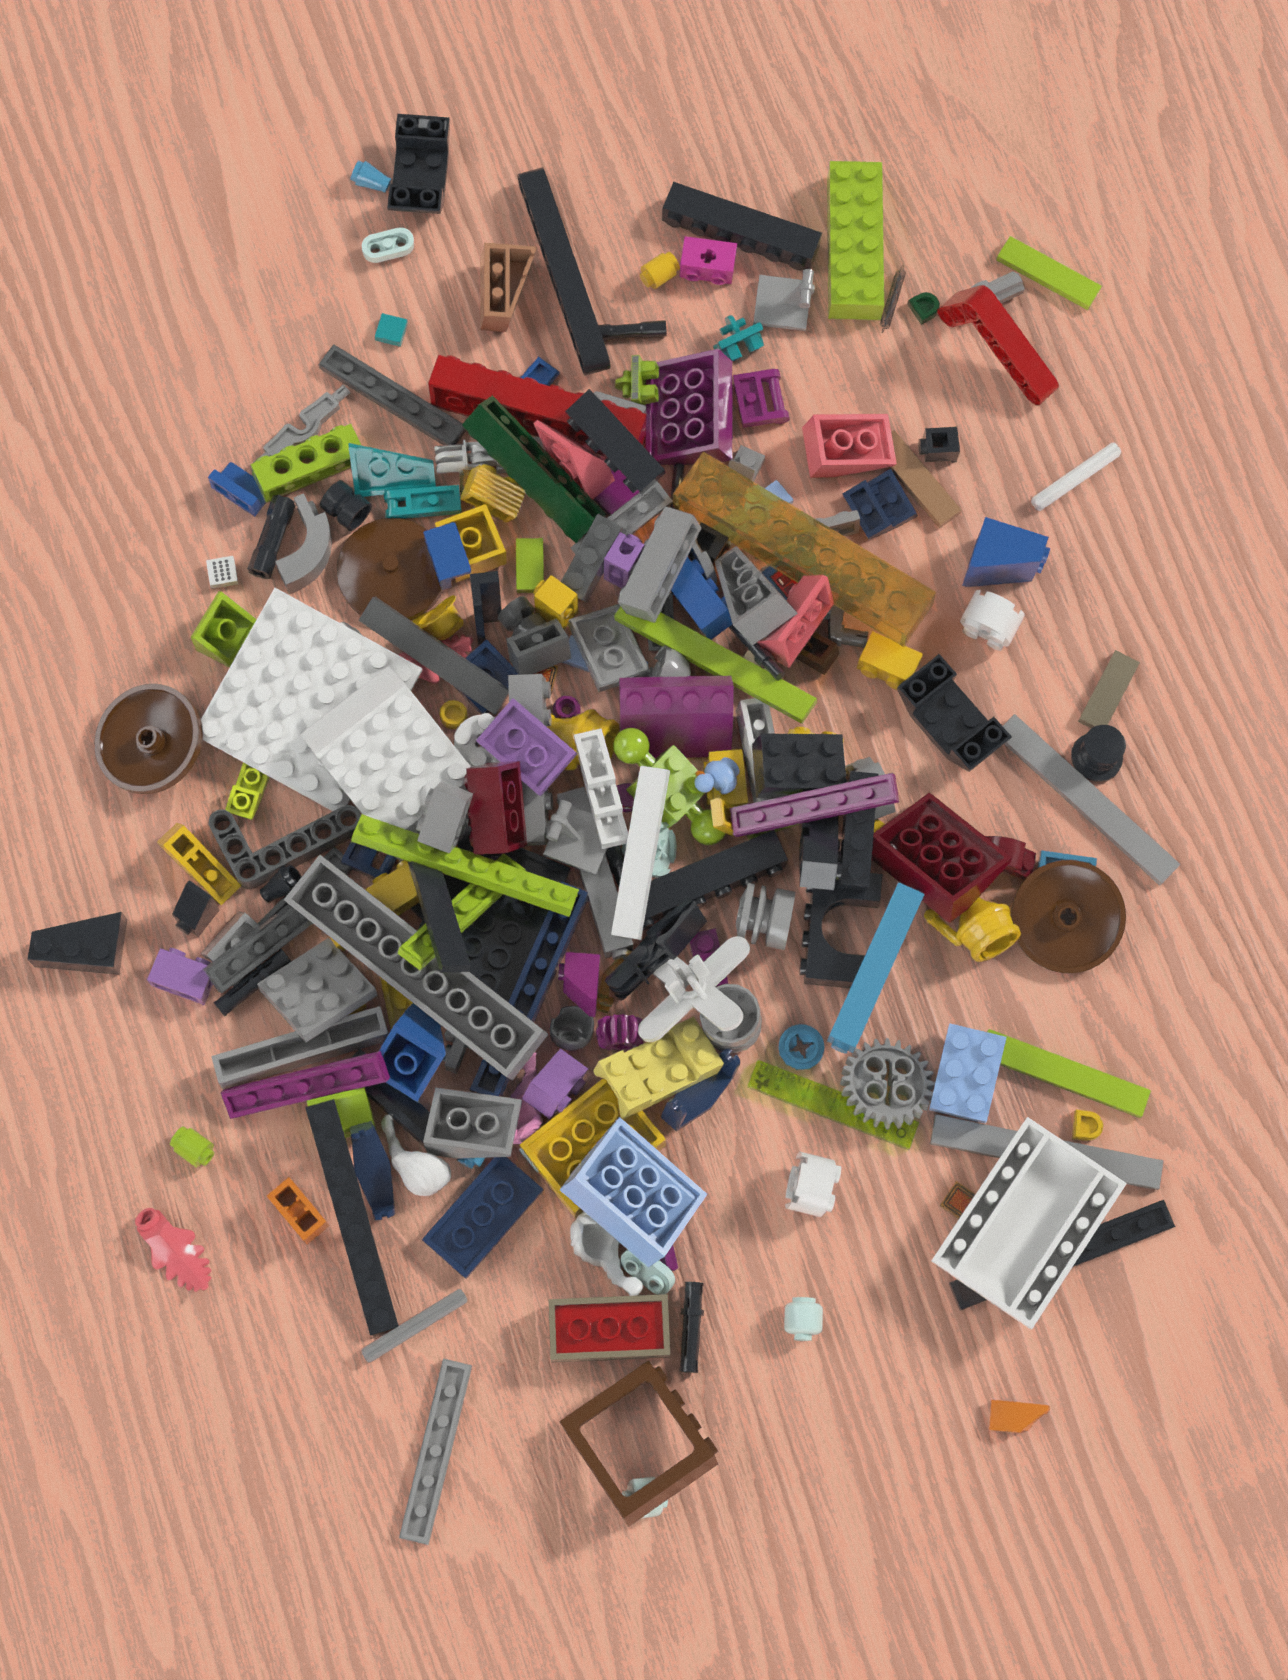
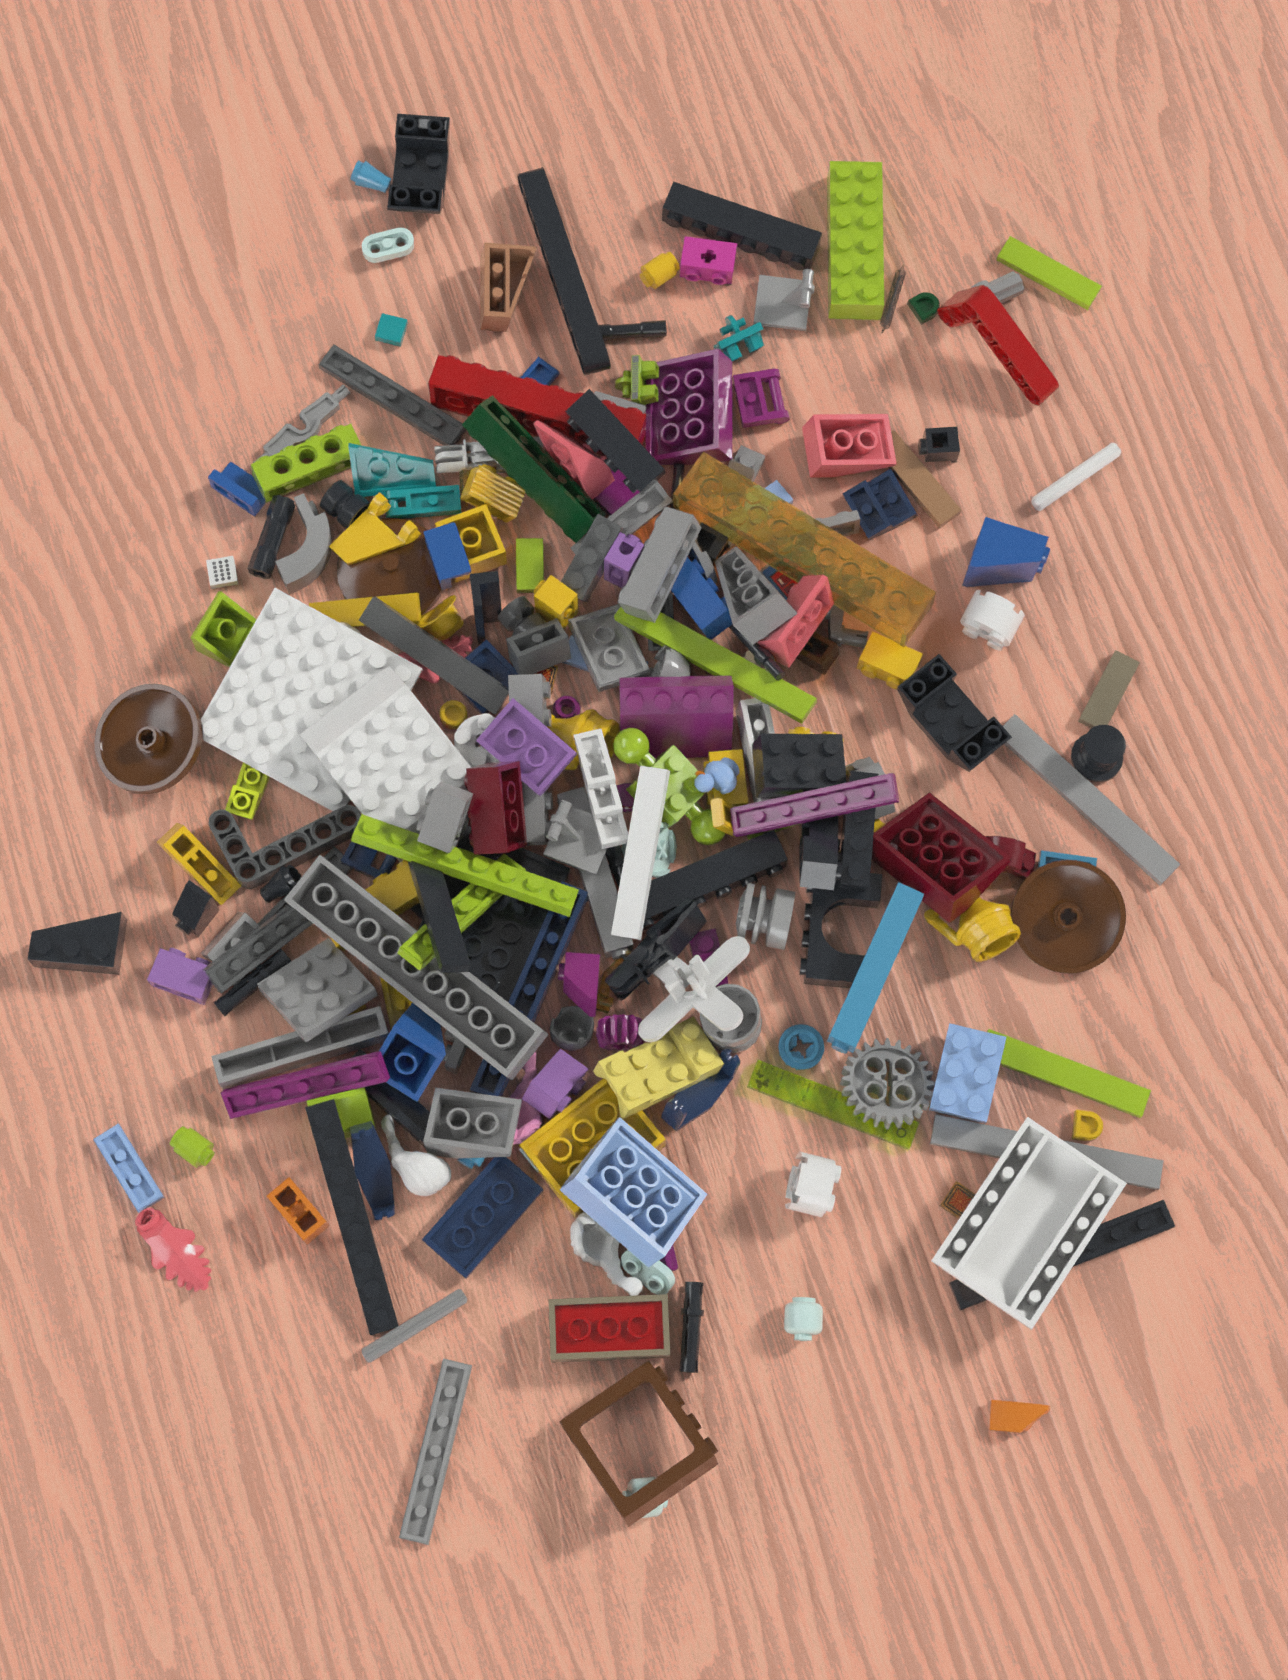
none -> light blue tile [93,1124,165,1213]
none -> yellow tile [309,593,421,627]
none -> yellow flag [329,493,421,566]

